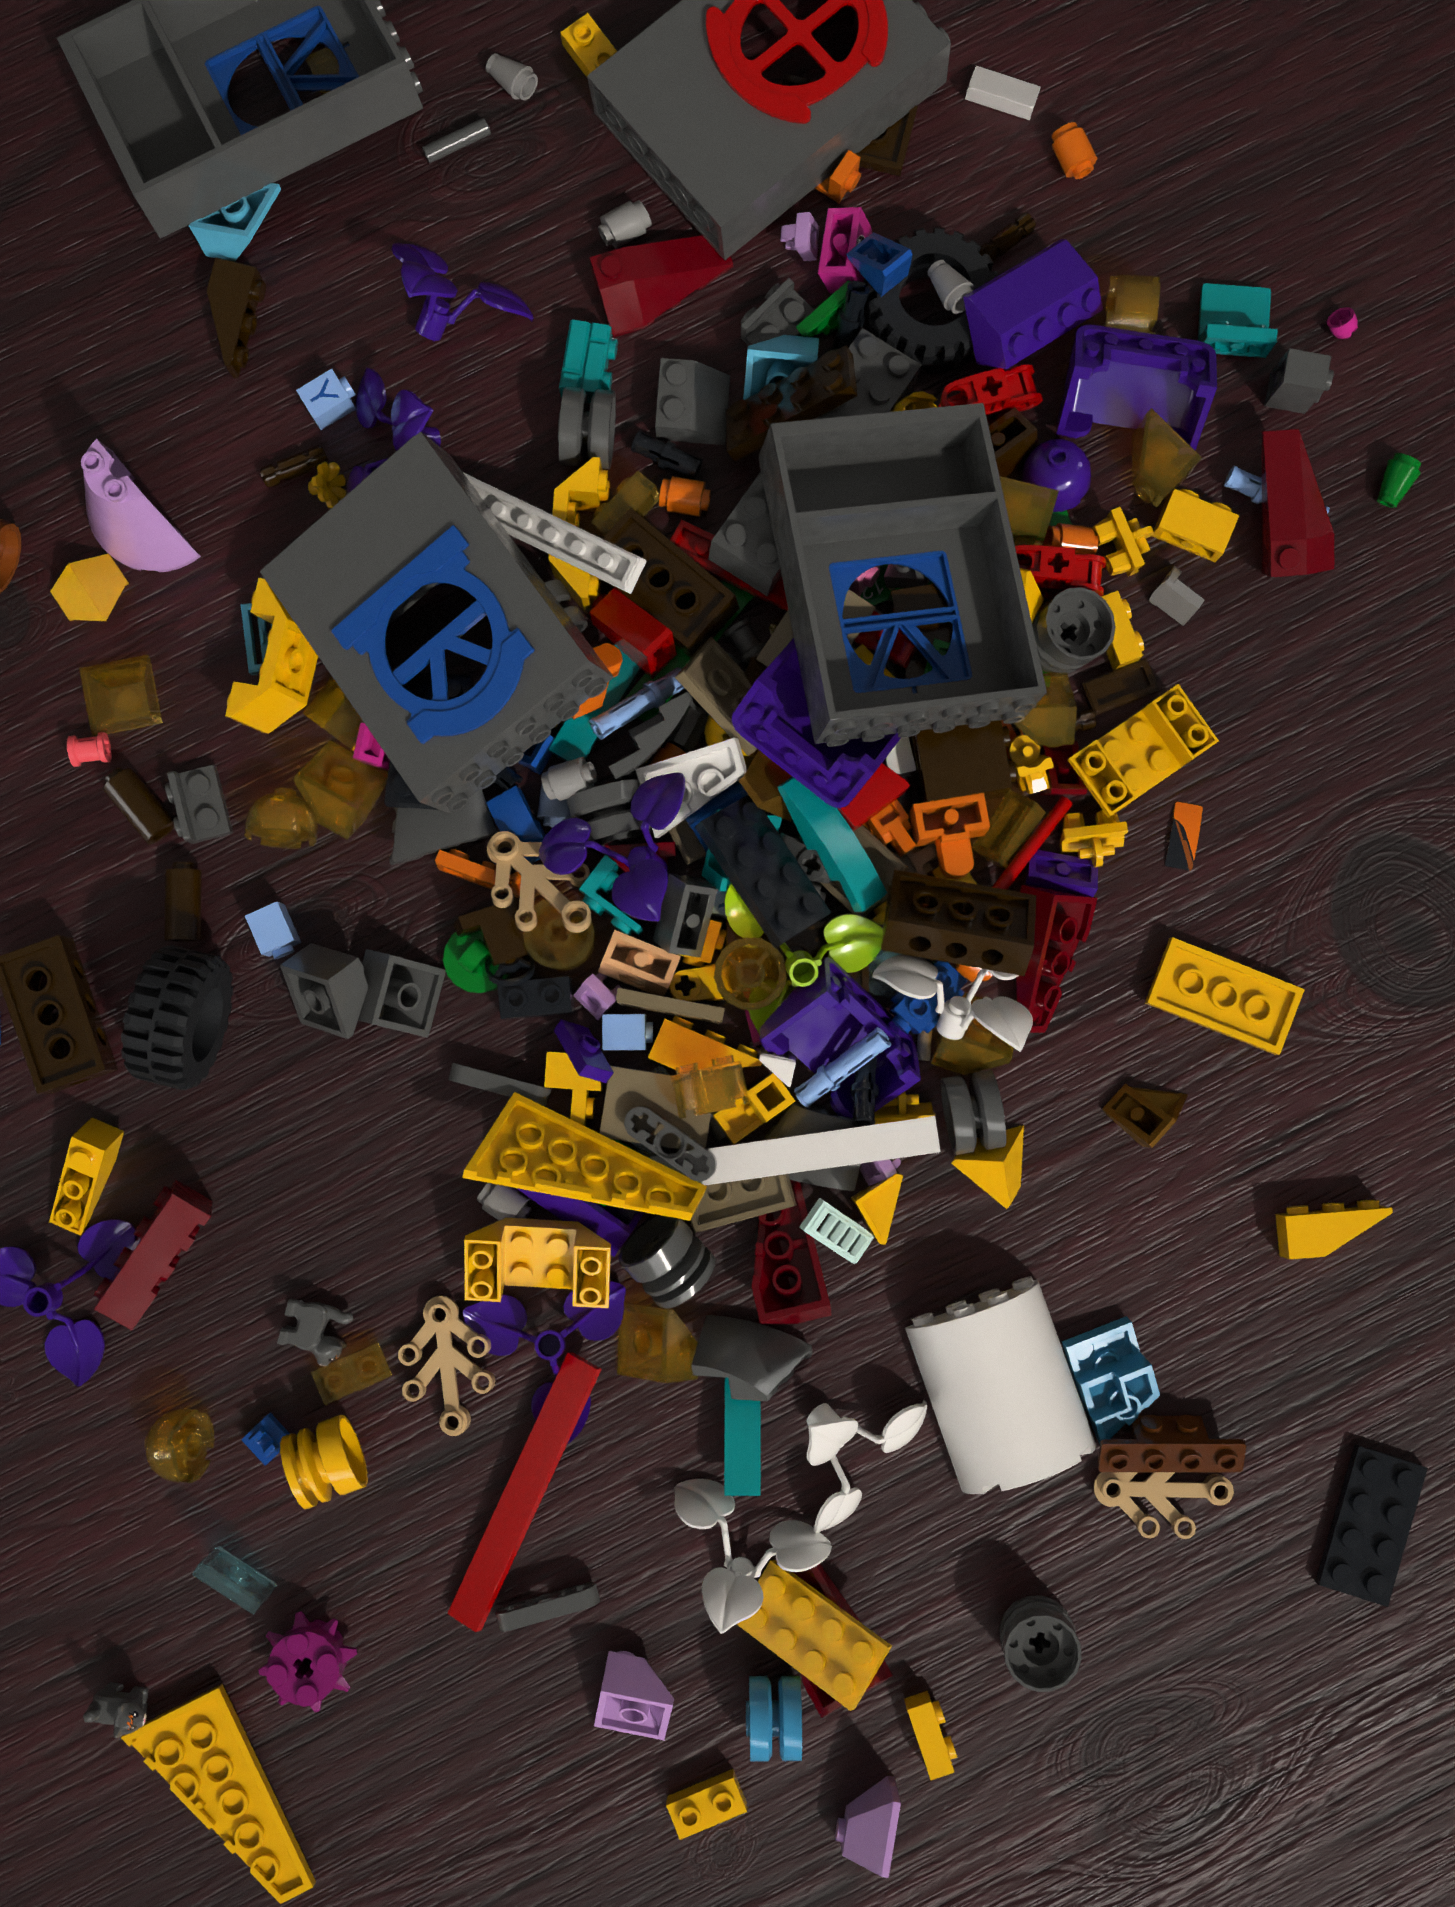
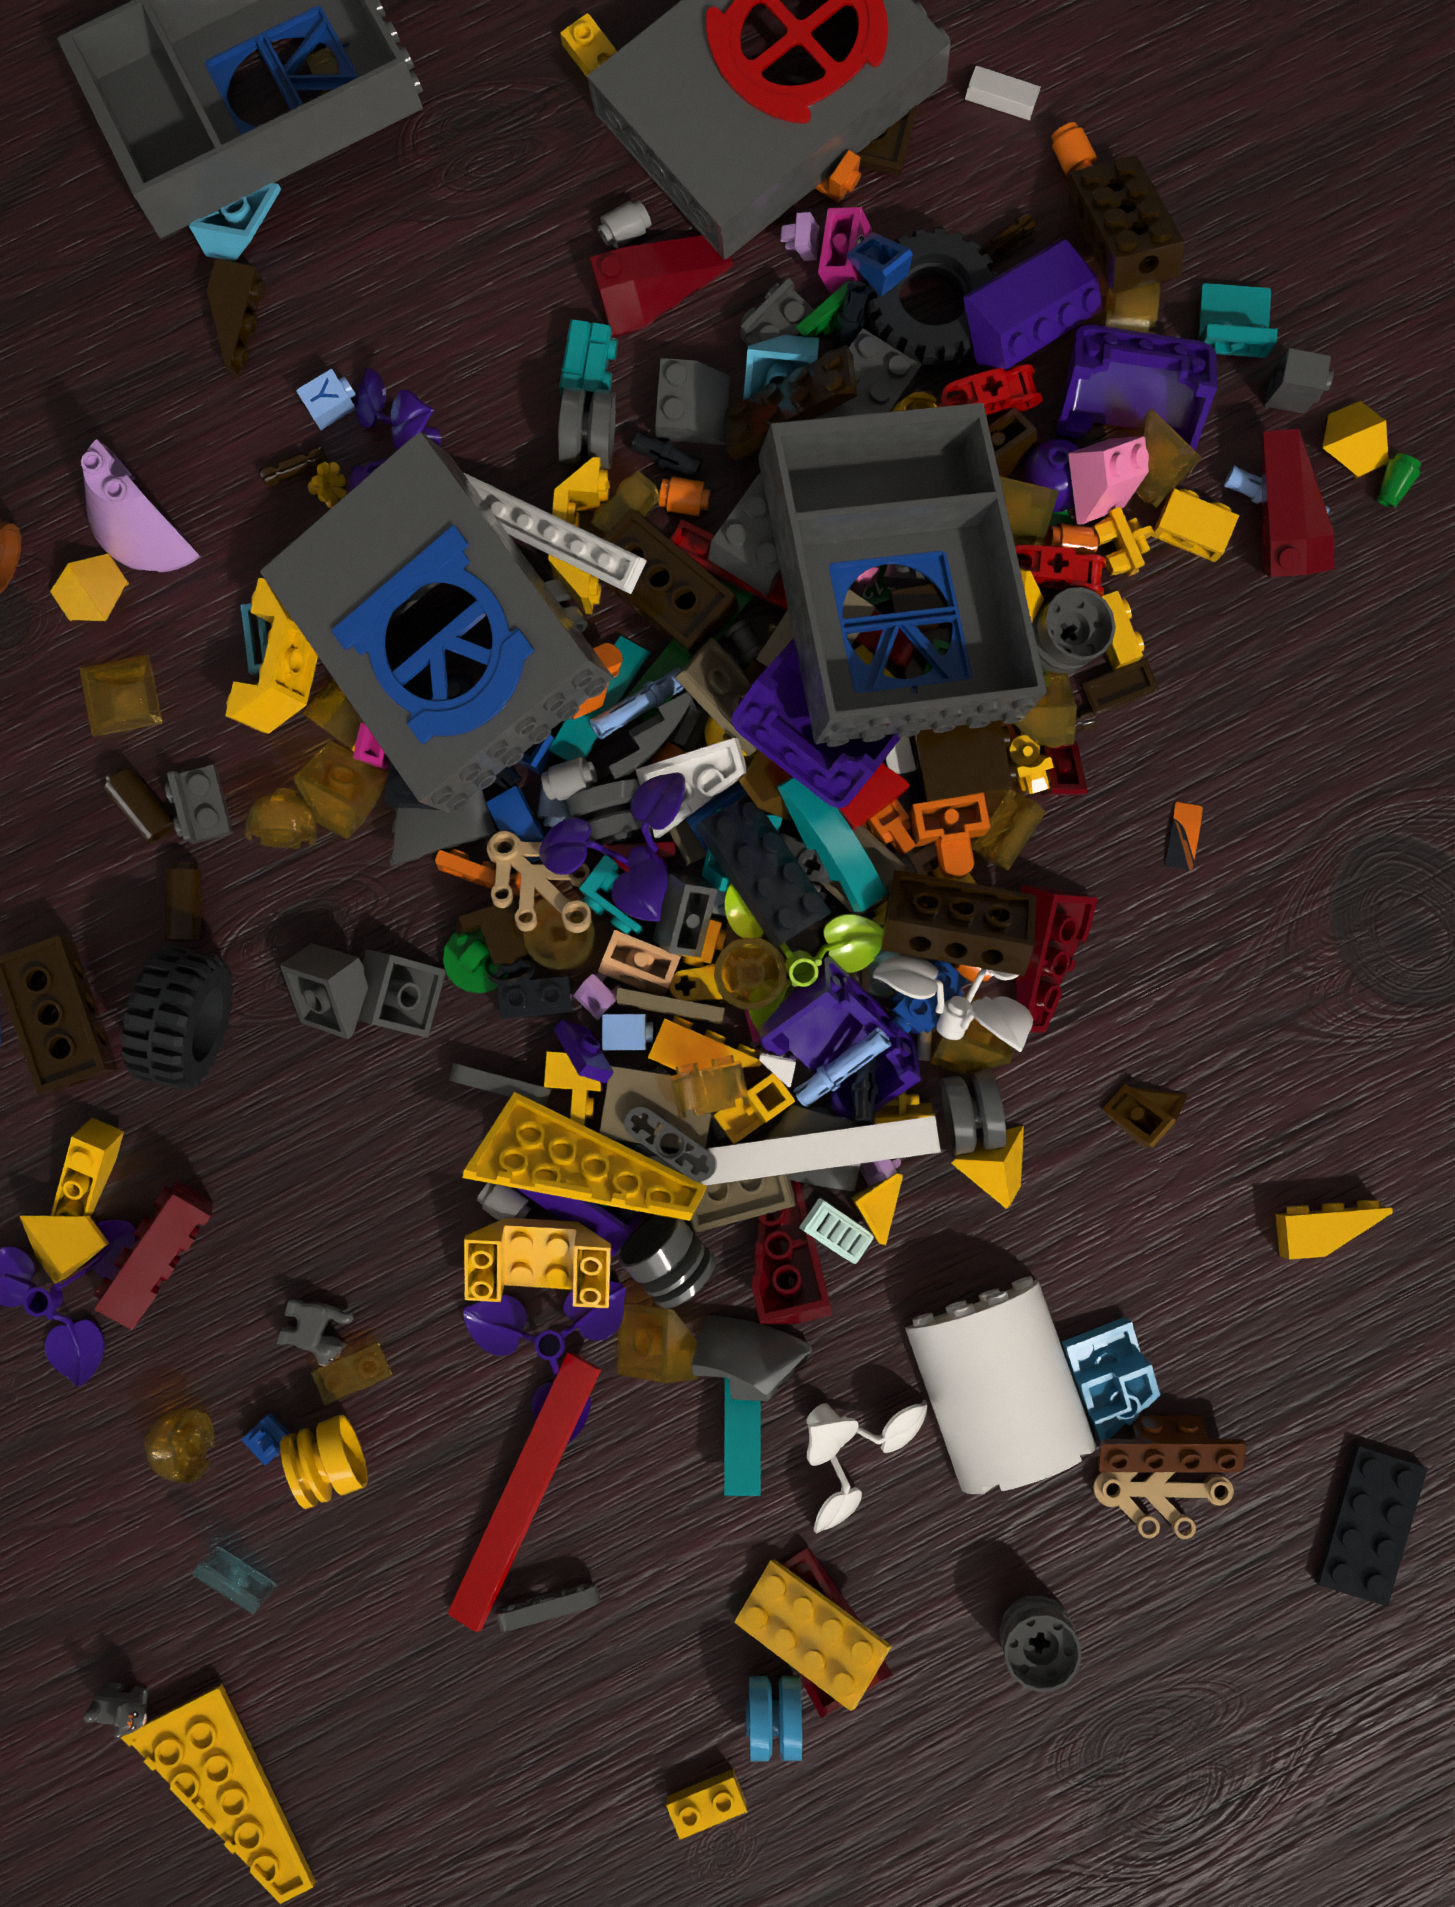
coral bush [67,732,112,767] -> none
light blue brick [245,901,301,959] -> none
magenta brick [258,1611,358,1712] -> none
dark purple plant [391,242,534,341] -> none
tan plant [398,1296,496,1436] -> none
dark grey piece [422,117,491,164] -> none
light grey cone [486,53,538,100] -> none
red slope [589,588,677,679] -> none
lavender slope [594,1651,674,1740] -> none
white plant [674,1479,832,1634] -> none
lavender slope [835,1776,901,1878] -> none
yellow piece [904,1691,957,1780] -> none
light grey cone [927,260,974,314] -> none
red bar [992,796,1073,890] -> none
dark purple plate [1025,850,1098,897] -> none
yellow hips [1059,810,1128,867] -> none
yellow slope [1067,684,1219,818] -> none
yellow plate [1145,937,1305,1055] -> none
light grey tile [1149,565,1205,626] -> none
dark pink hinge [1327,307,1358,339] -> none
none -> yellow slope [20,1215,109,1284]
none -> bright pink slope [1068,436,1149,524]
none -> dark brown brick [1069,155,1184,294]
none -> yellow slope [1322,401,1389,478]

